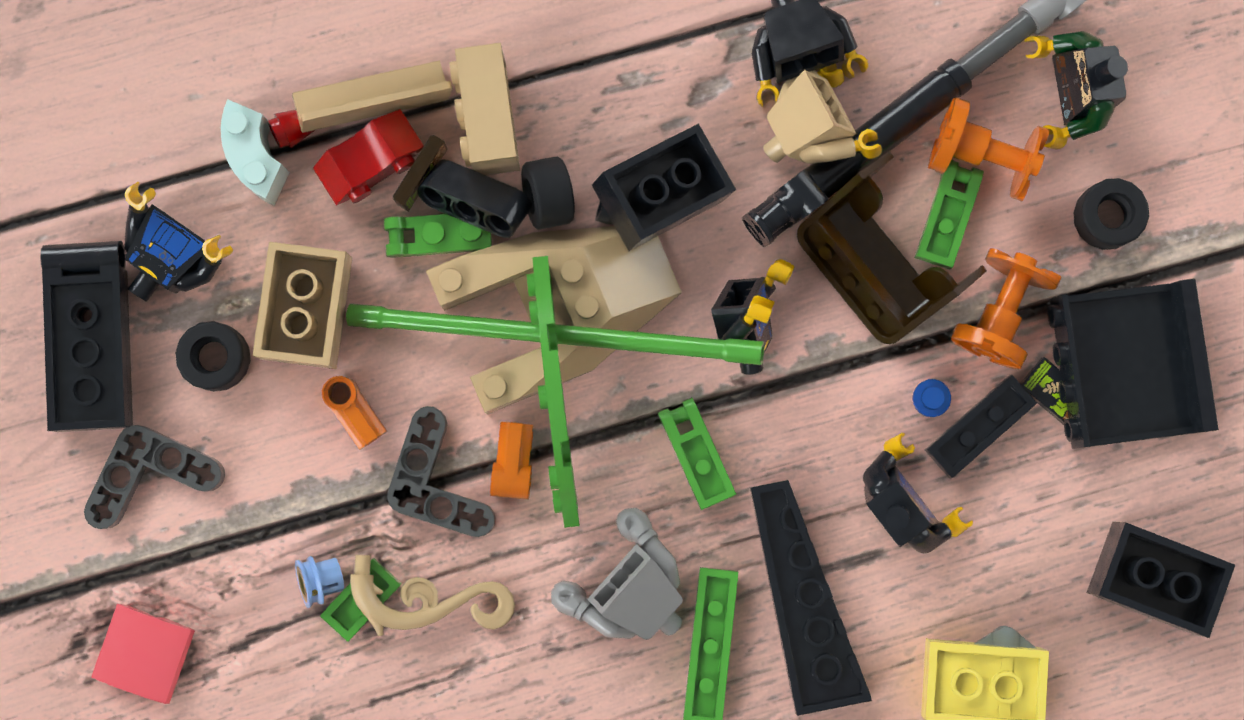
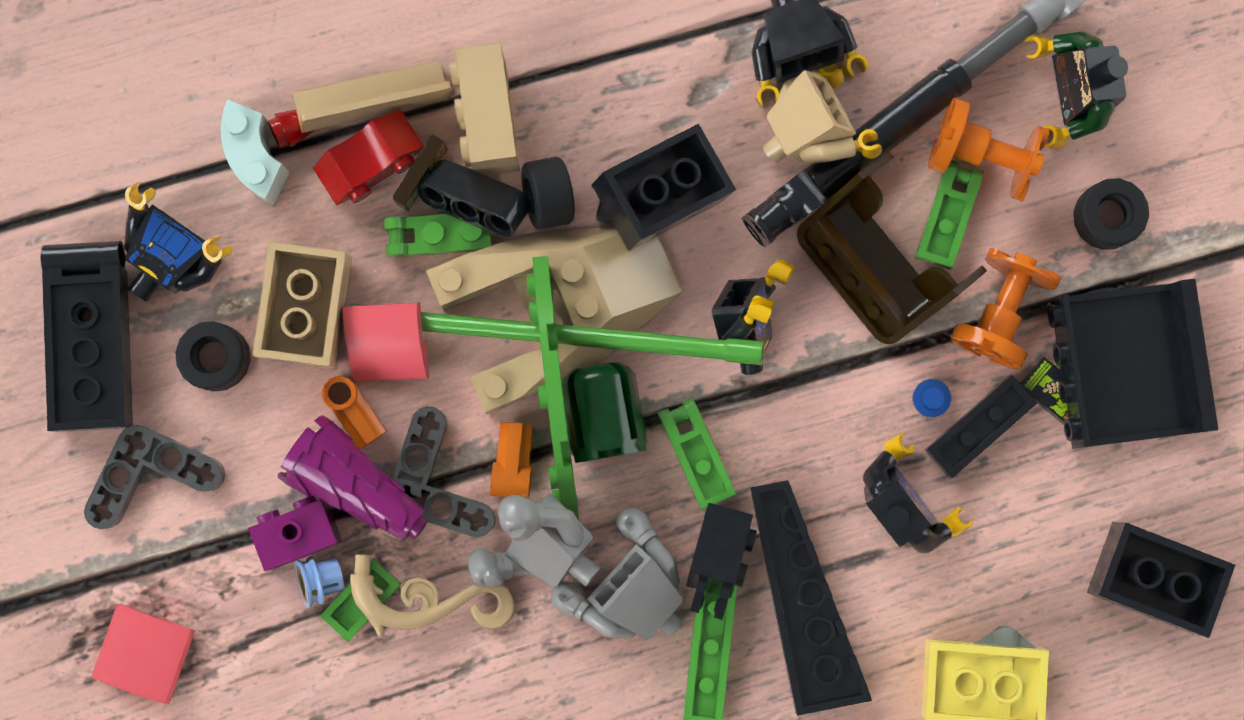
none -> magenta brick [248,496,343,571]
none -> magenta cone [278,415,428,541]
none -> coral slope [342,303,429,381]
none -> light grey torso [468,493,600,588]
none -> dark green cylinder [562,362,647,463]
none -> black hinge [686,503,757,620]

